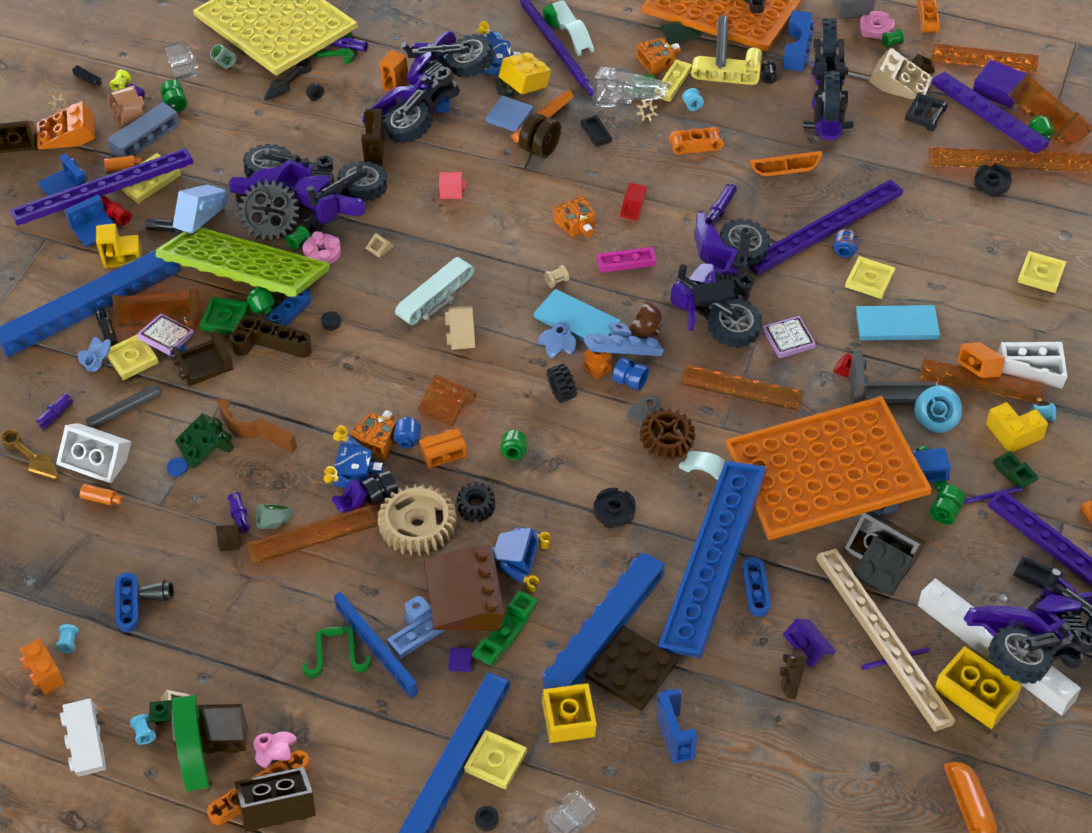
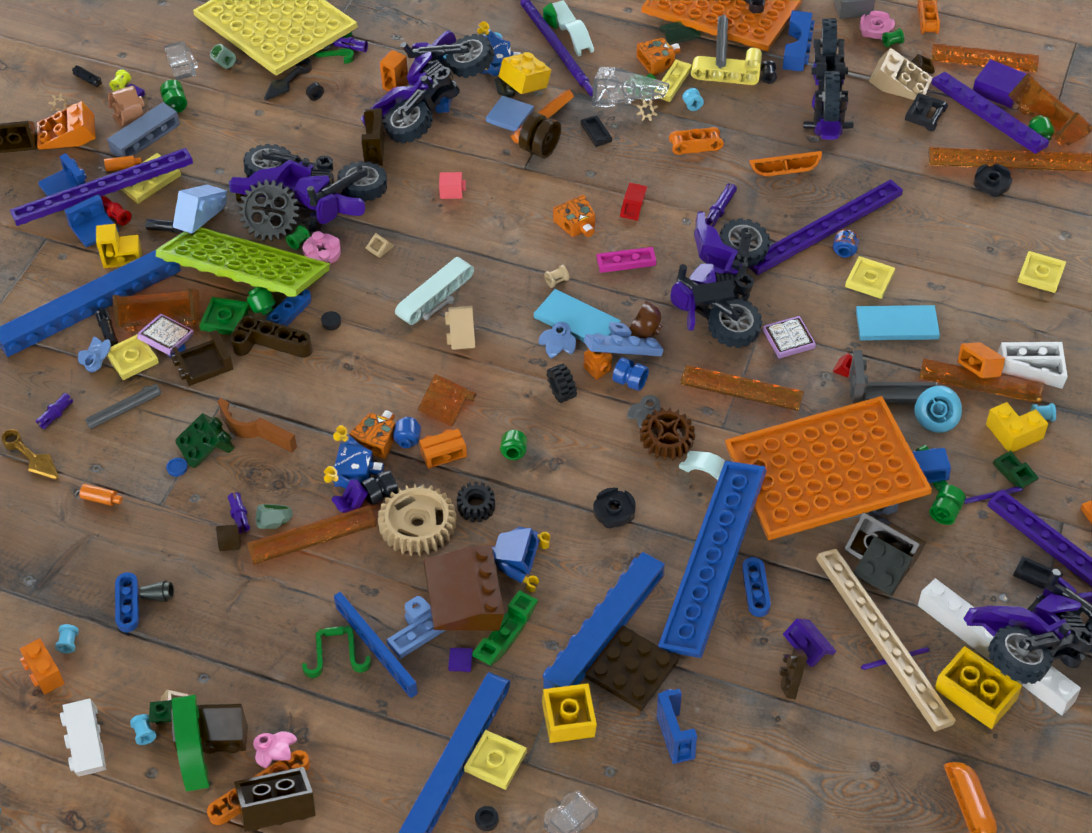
white slope [56,423,131,483] -> none

